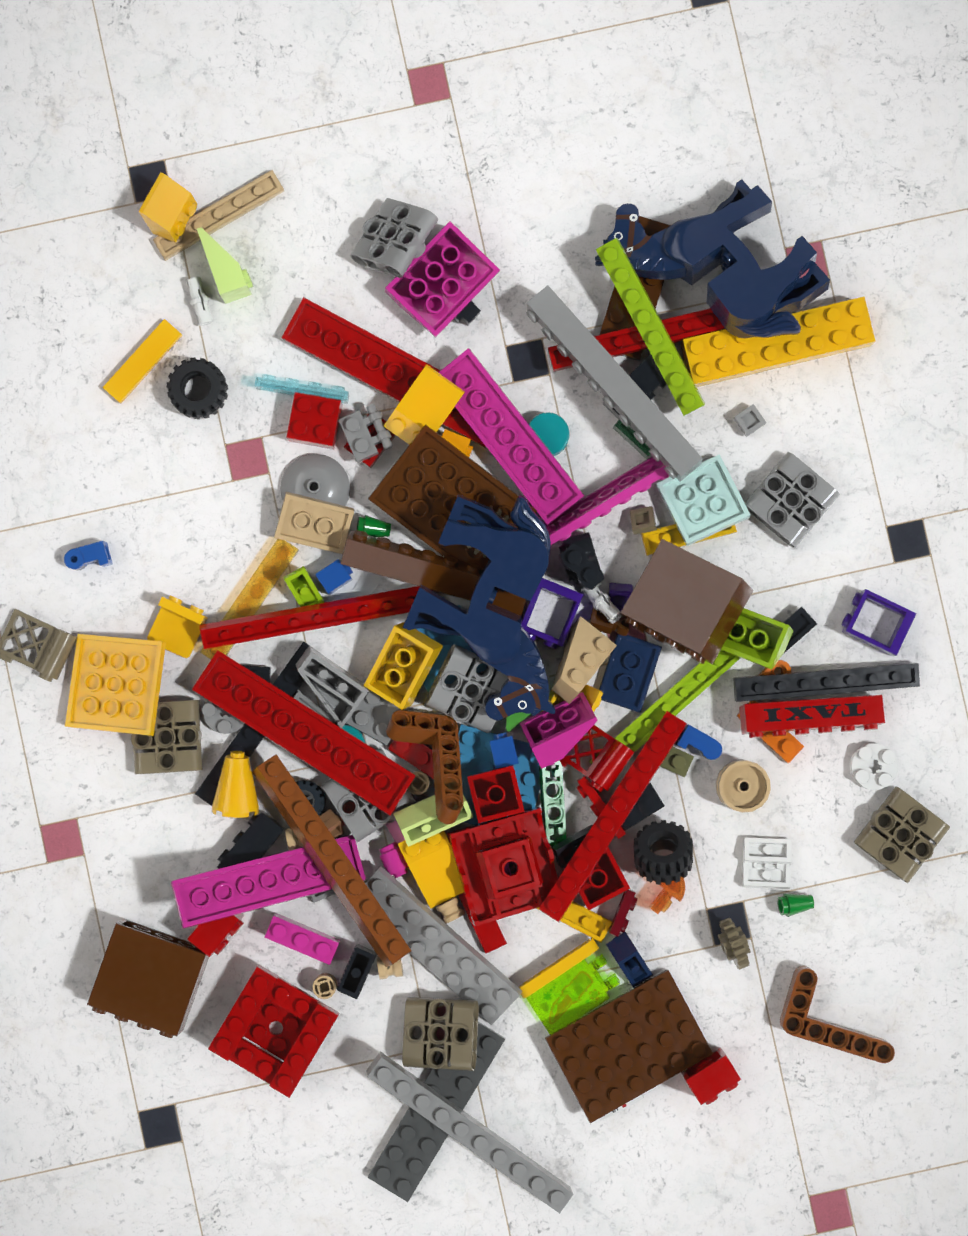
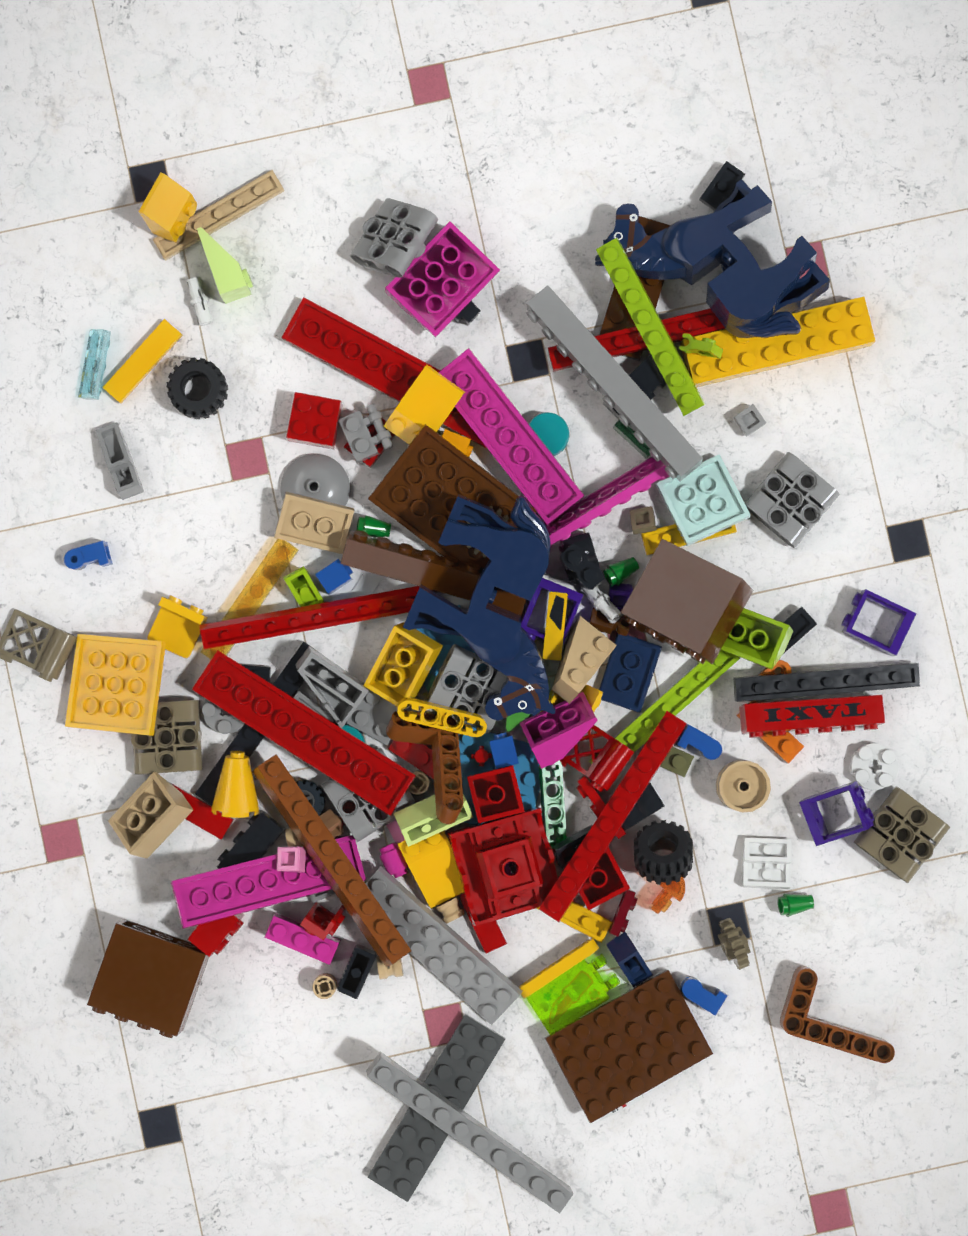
red piece [208,965,340,1098] -> none
clear light blue plate [255,374,350,404] -> none
dark tan connector [402,997,479,1071] -> none
red brick [681,1048,741,1105] -> none
none -> clear light blue plate [78,329,111,400]
none -> light grey slope [95,422,144,500]
none -> tan slope [108,772,193,859]
none -> red tile [172,784,234,840]
none -> bright pink slope [277,847,306,873]
none -> red bracket [300,902,346,941]
none -> yellow beam [397,697,487,737]
none -> red piece [471,746,492,767]
none -> yellow sticker [543,592,568,661]
none -> green cone [603,557,639,586]
none -> lime plate [679,333,723,359]
none -> blue leg [681,977,728,1016]
none -> black plate [699,161,745,211]
none -> dark purple window [799,781,874,846]

